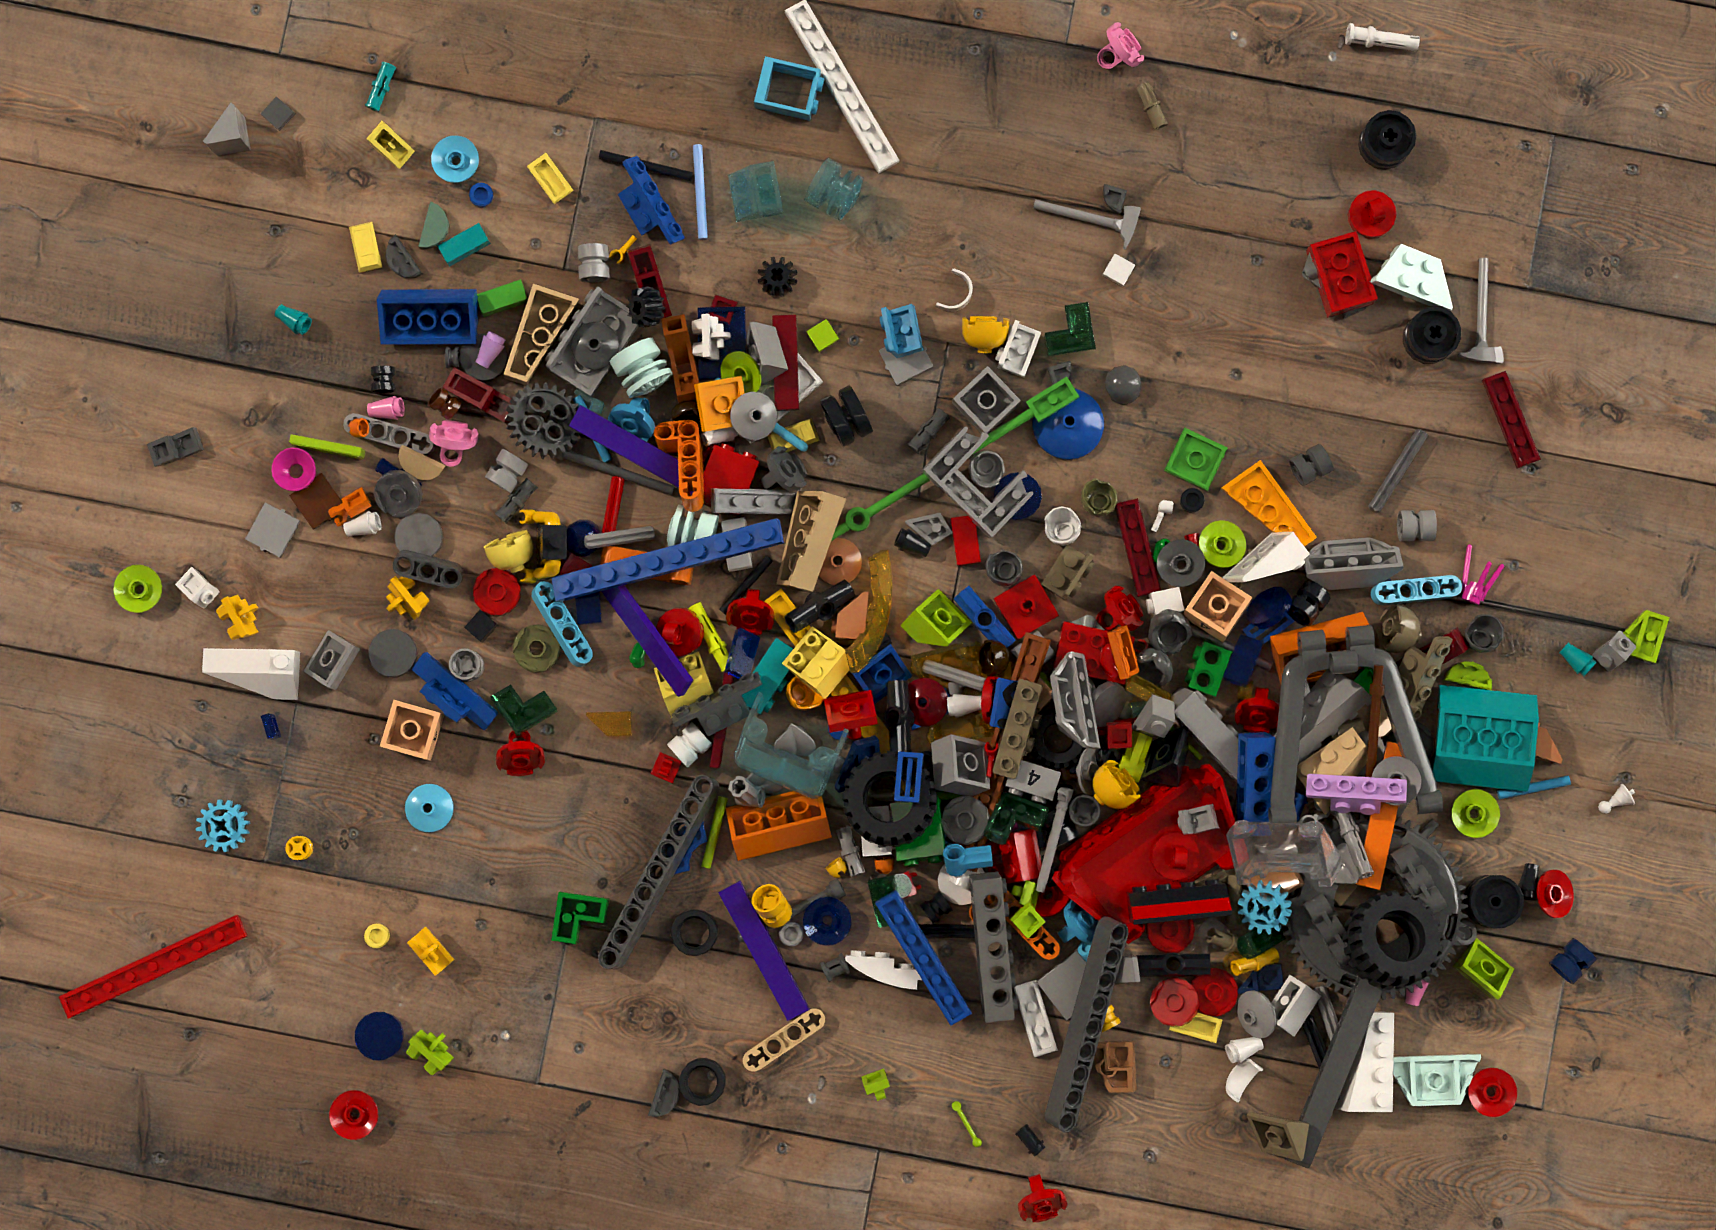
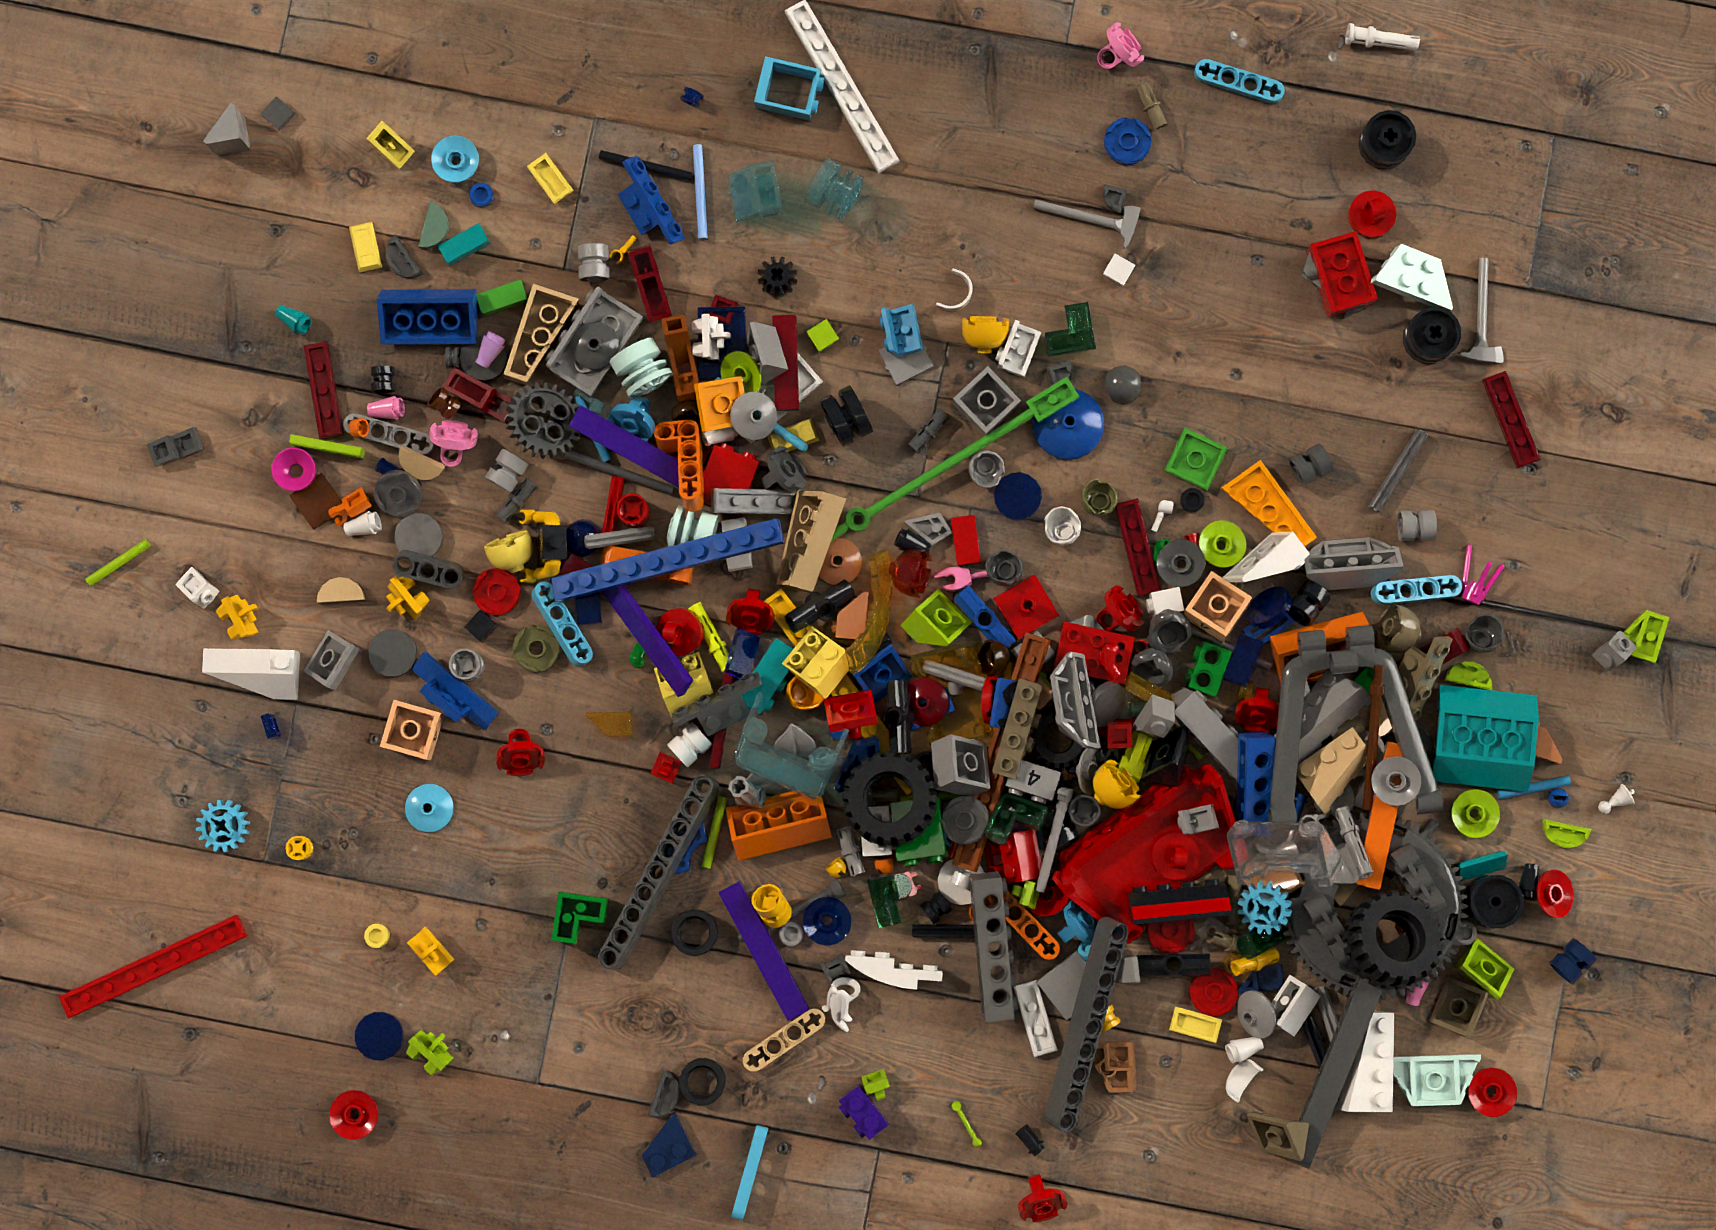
lime dish [113,565,162,613] -> none
light grey piece [245,503,300,558] -> none
teal pin [365,62,396,112] -> none
clear green brick [490,684,558,737] -> none
black gear [626,286,666,328] -> none
black bar [719,555,773,615] -> none
blue tile [875,890,972,1026] -> none
blue tile [894,751,924,804] -> none
light grey wedge [921,427,1033,538] -> none
dark azure piece [943,844,993,876] -> none
white cone [947,694,982,718] -> none
red hand [984,742,999,778] -> none
lime tile [1010,902,1045,938] -> none
dark tan bracket [1041,545,1095,600] -> none
orange tile [1107,625,1140,679] -> none
red tile [1150,978,1199,1027] -> none
lavender bracket [1306,774,1407,815] -> none
teal cone [1559,642,1597,676] -> none
none -> lime bar [85,539,151,587]
none -> dark red tile [303,341,344,440]
none -> tan tile [316,577,366,603]
none -> red wheel [616,493,650,528]
none -> dark blue wing [642,1112,697,1178]
none -> clear blue bush [680,87,704,108]
none -> medium azure beam [731,1125,768,1221]
none -> white piece [822,977,860,1032]
none -> dark purple brick [839,1083,889,1140]
none -> clear red cylinder [889,549,932,598]
none -> bright pink hand [933,567,987,592]
none -> blue tile [1104,117,1151,166]
none -> medium azure beam [1194,59,1285,104]
none -> dark tan slope [1429,976,1489,1039]
none -> teal slope [1455,851,1507,881]
none -> lime tile [1542,819,1592,848]
none -> blue hinge [1548,789,1569,808]

